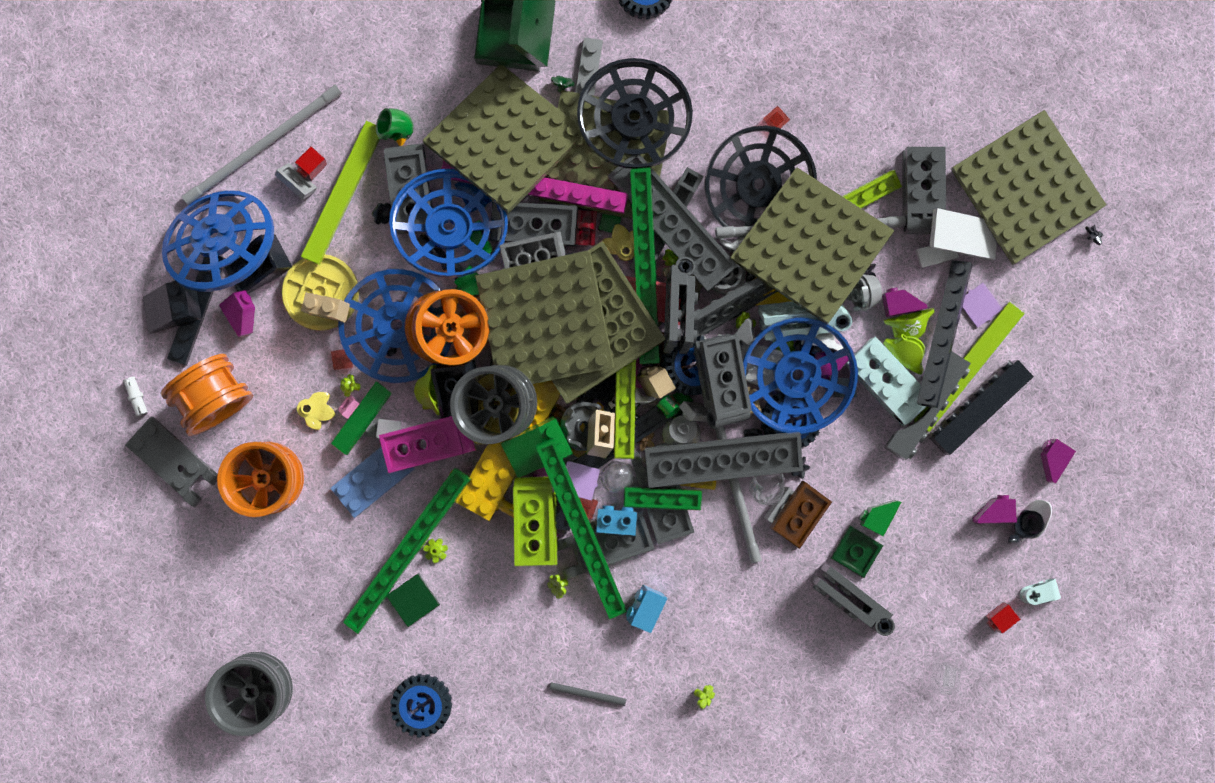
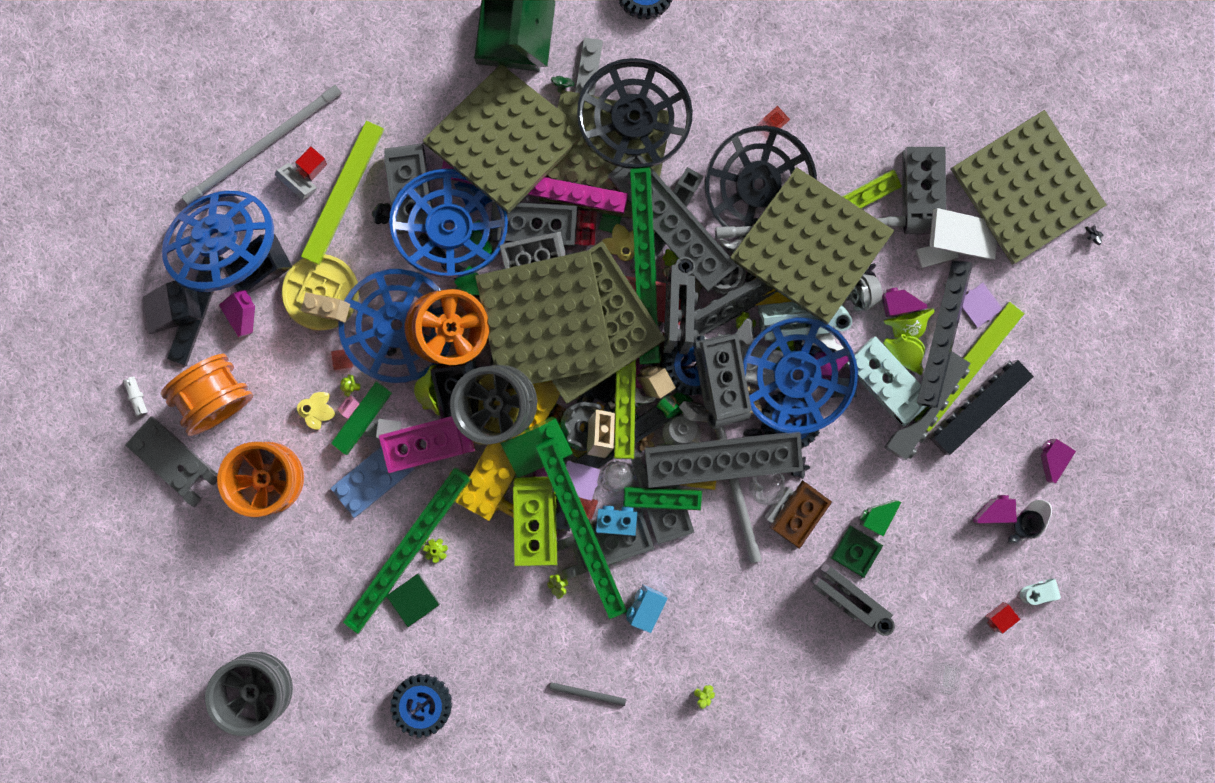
green piece [376,108,414,146] -> none

